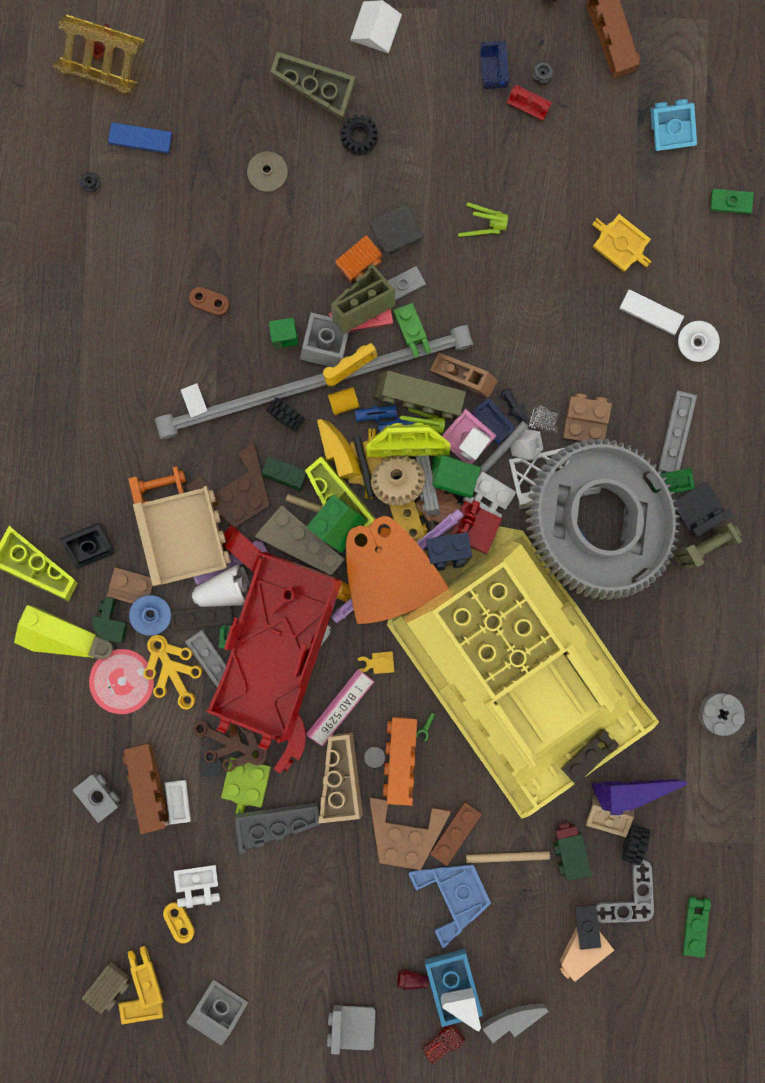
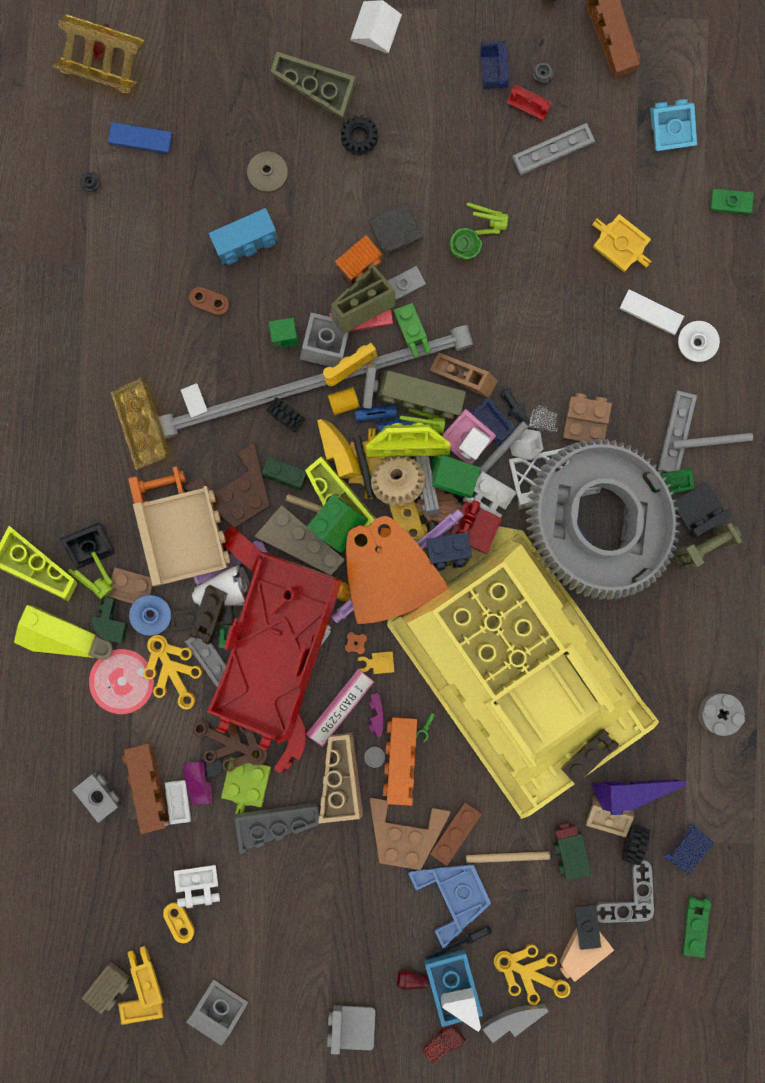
none -> lime plant [68,551,113,600]
none -> clear yellow plate [111,378,171,470]
none -> magenta slope [183,762,212,805]
none -> dark brown plate [190,584,228,645]
none -> dark azure brick [209,208,278,265]
none -> orange plate [345,632,367,654]
none -> light grey plate [363,362,378,409]
none -> magenta slope [368,692,383,738]
none -> black sword [426,925,492,959]
none -> bright green hair [449,228,482,260]
none -> yellow plant [494,944,570,1005]
none -> light grey tile [512,123,595,176]
none -> clear blue panel [665,824,714,875]
none -> light grey bar [671,433,753,449]

